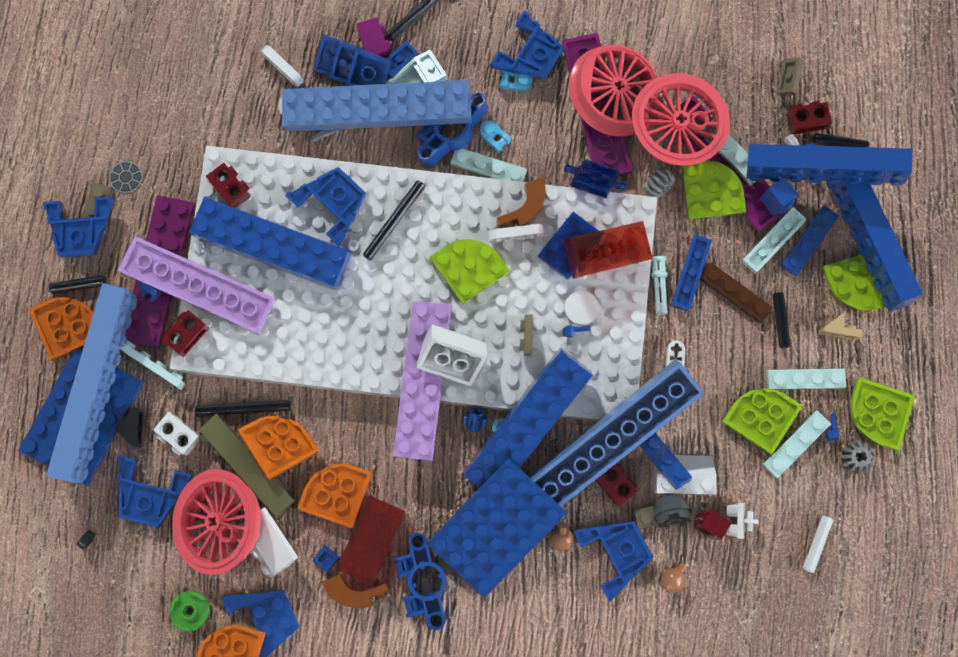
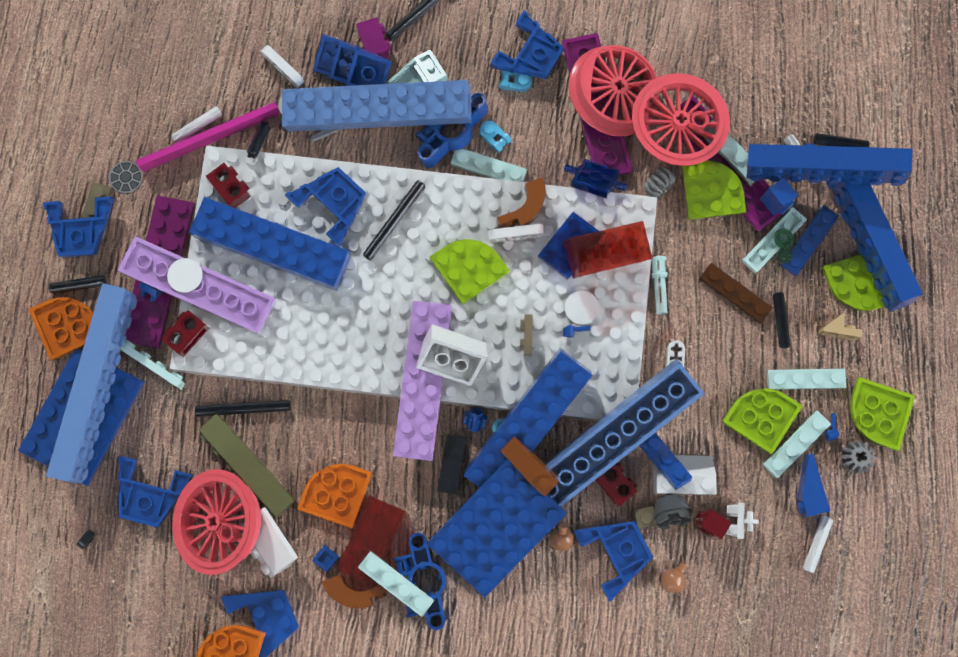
black slope [114,408,143,448] -> none
white brick [154,412,201,456] -> none
bright green plate [169,590,210,632] -> none
orange plate [237,416,319,481] -> none
blue plate [386,40,419,78] -> none
blue plate [670,234,712,312] -> none
dark tan plate [776,57,804,96] -> none
dark red brick [786,101,832,135] -> none
none -> dark pink tile [136,102,281,172]
none -> white sticker [167,258,203,293]
none -> white axle [171,106,222,143]
none -> black axle [247,121,270,159]
none -> light aqua plate [358,551,434,617]
none -> black slope [438,434,466,495]
none -> dark orange slope [500,436,559,496]
none -> clear green plate [773,228,794,263]
none -> blue slope [796,453,831,517]

